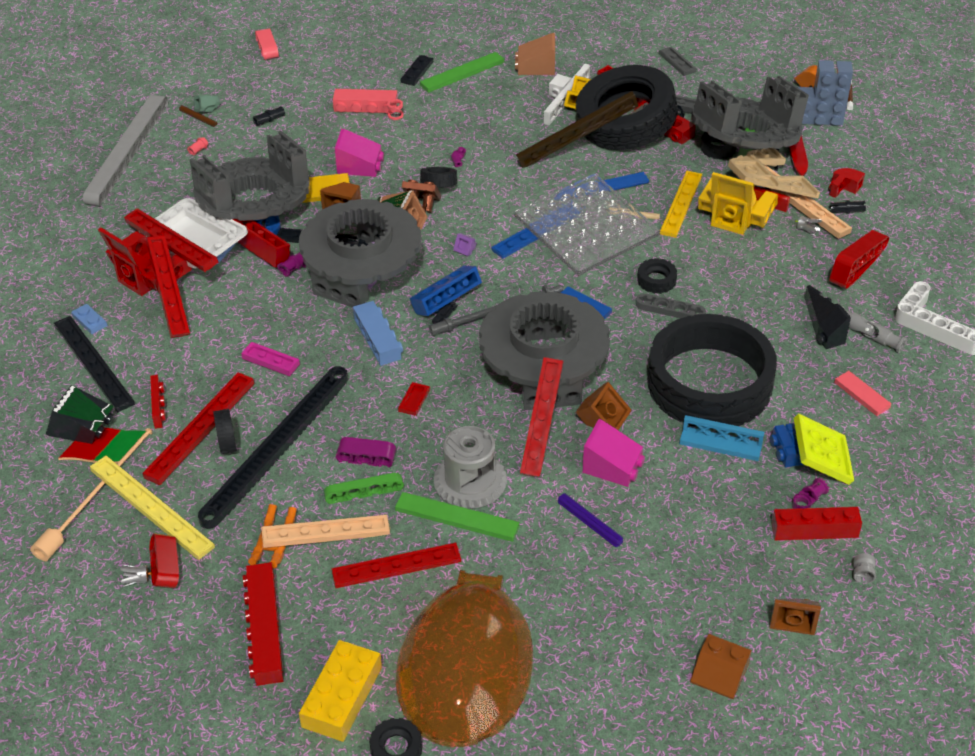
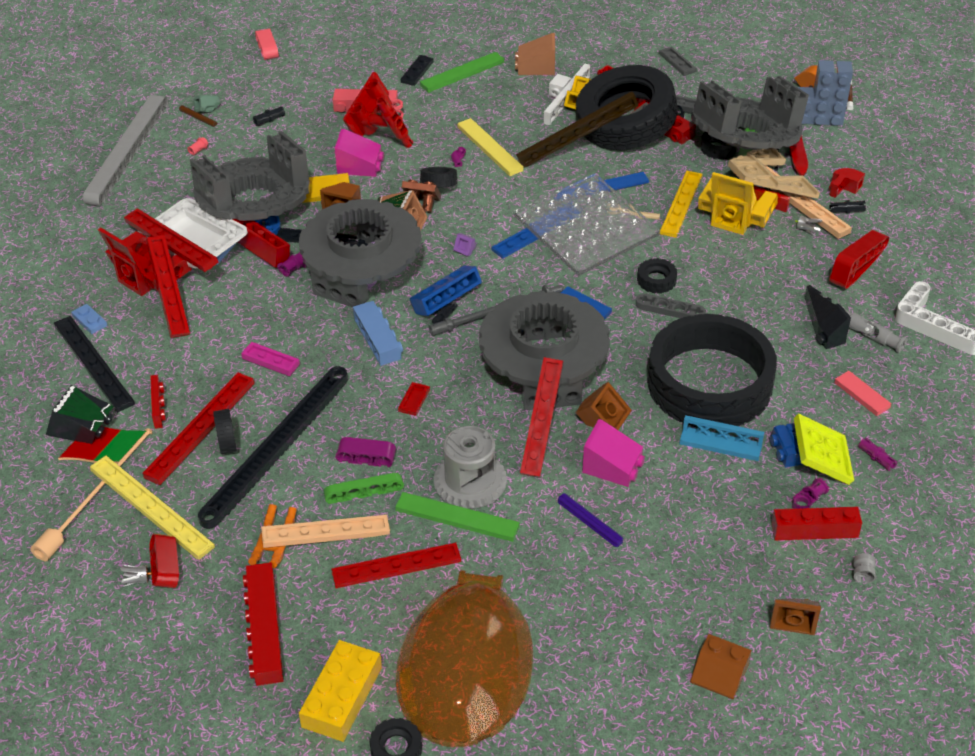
none -> red plate [343,72,413,148]
none -> light yellow tile [457,118,523,176]
none -> magenta pin [858,437,898,471]

